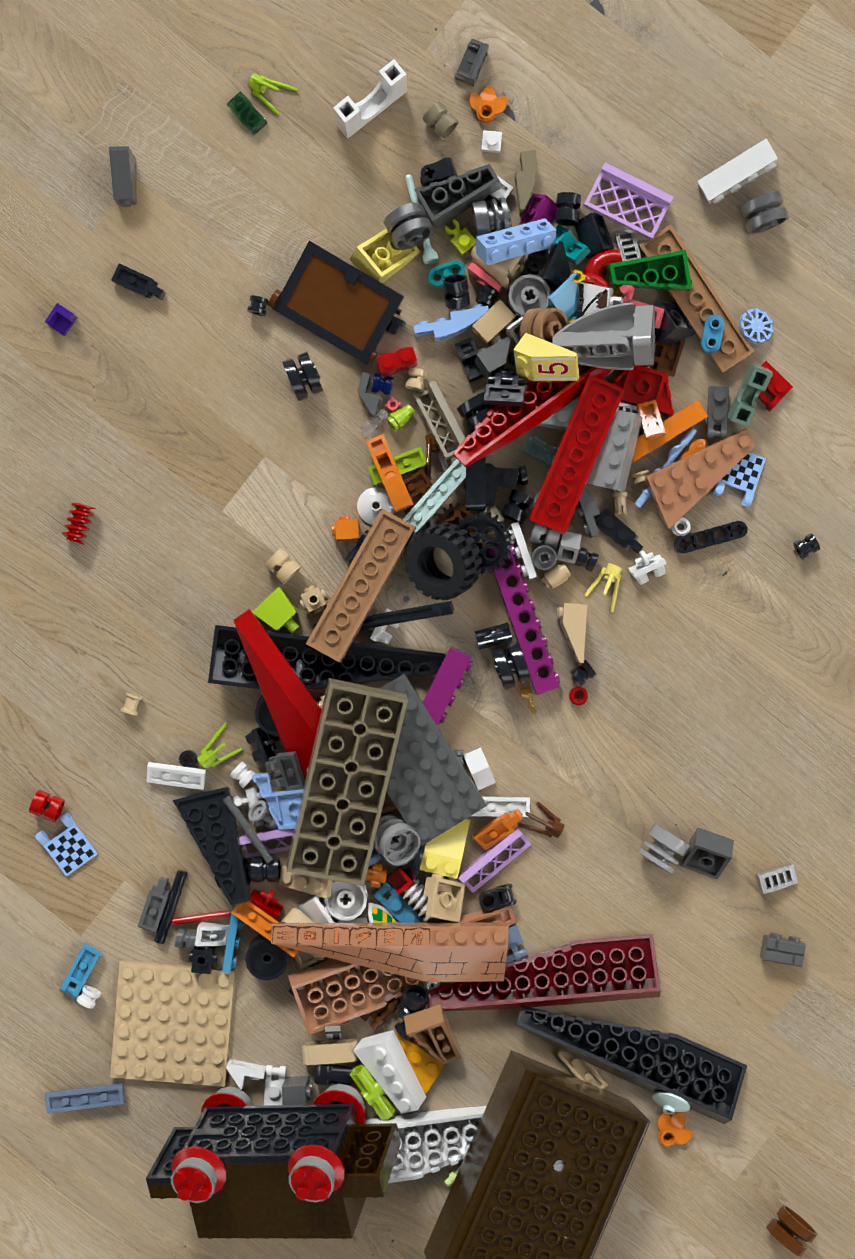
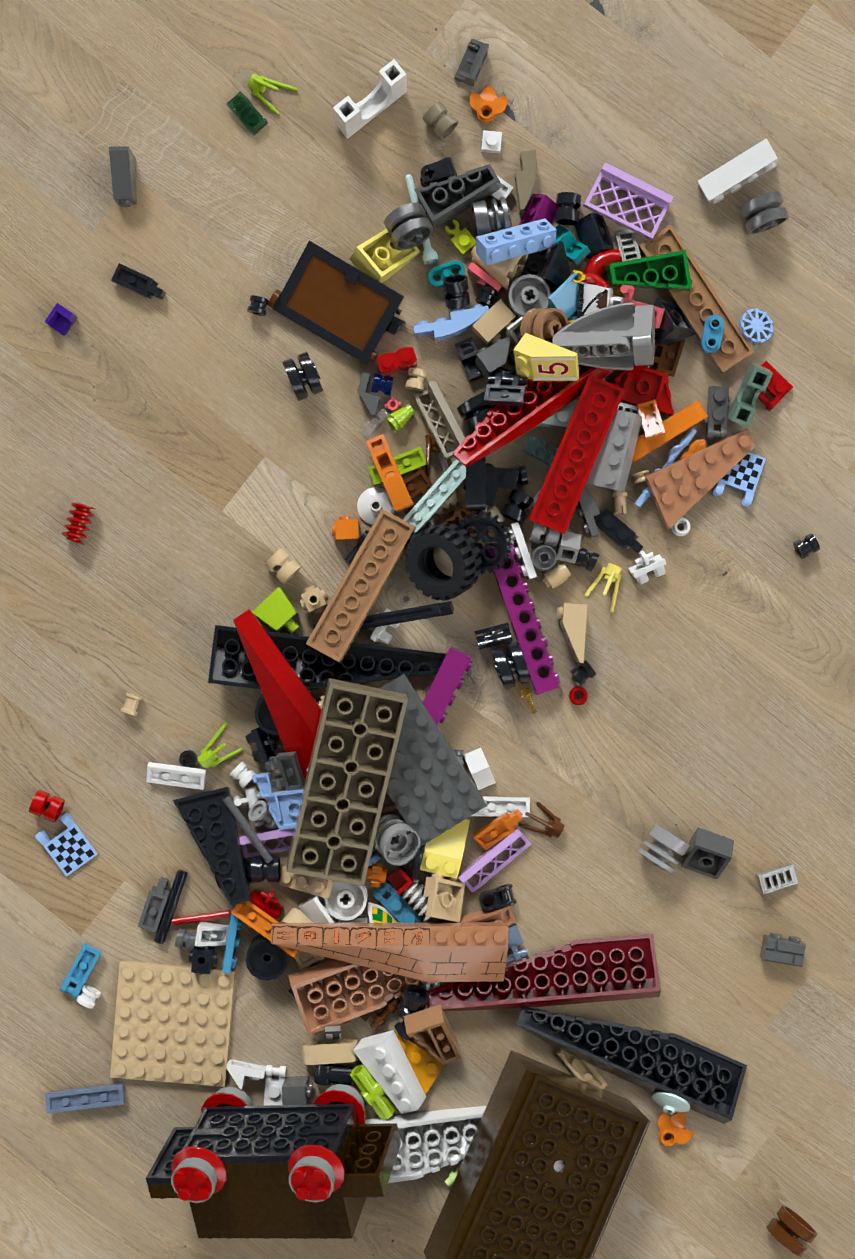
black beam [674,521,748,554] -> none

